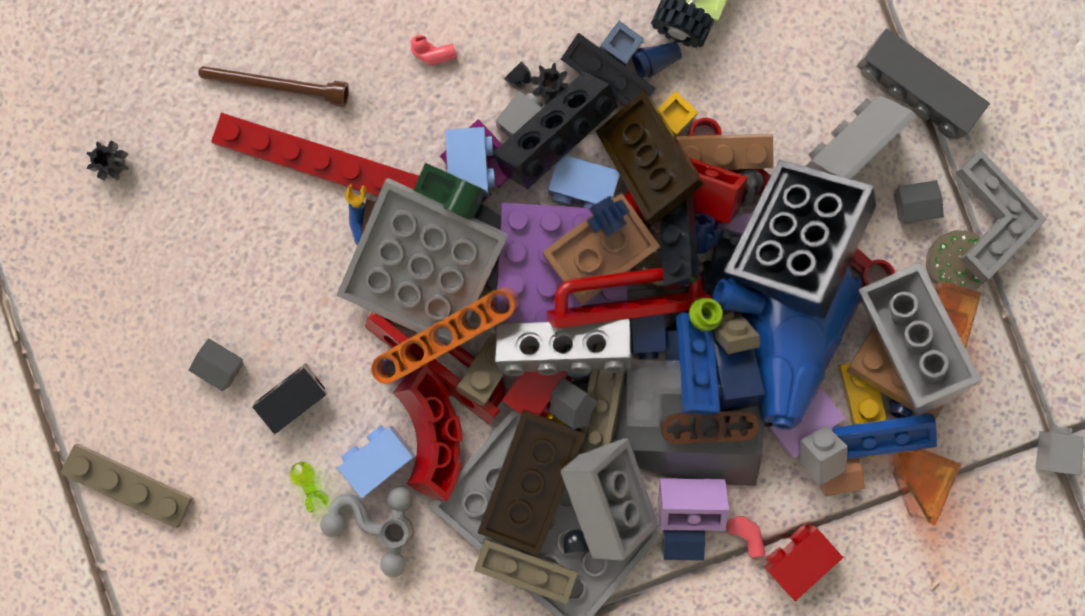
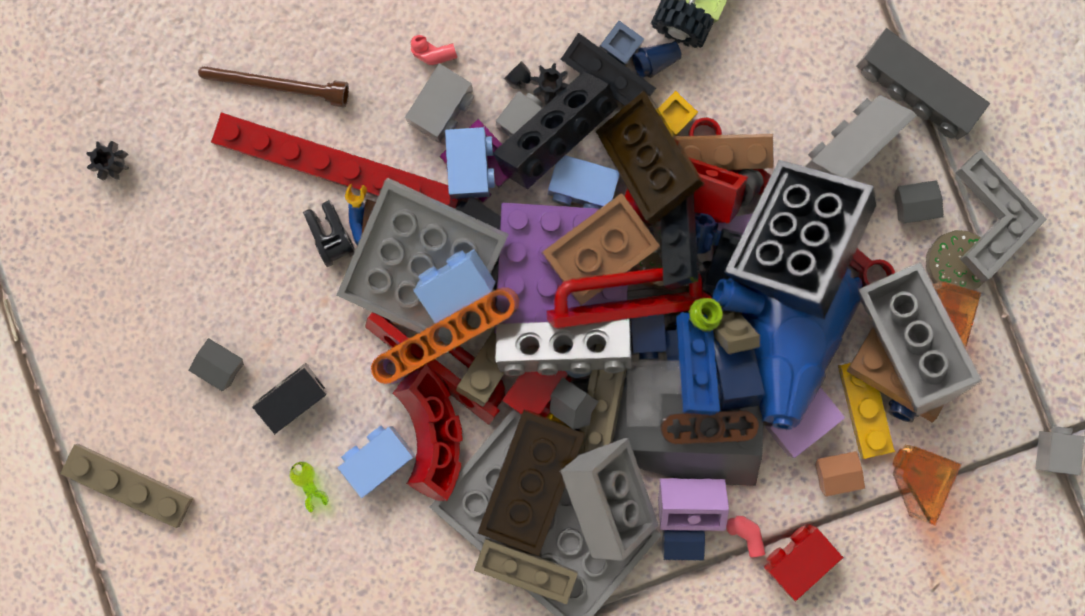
light grey piece [320,486,414,577] -> none
dark green plate [413,162,486,220] -> none
black hinge [563,529,589,554] -> none
dark blue gear [586,195,630,237] -> none
light grey brick [800,425,848,486] -> none
blue plate [833,414,937,459] -> none
none -> black piece [303,200,355,267]
none -> light grey brick [405,64,474,143]
none -> light blue brick [413,249,495,323]

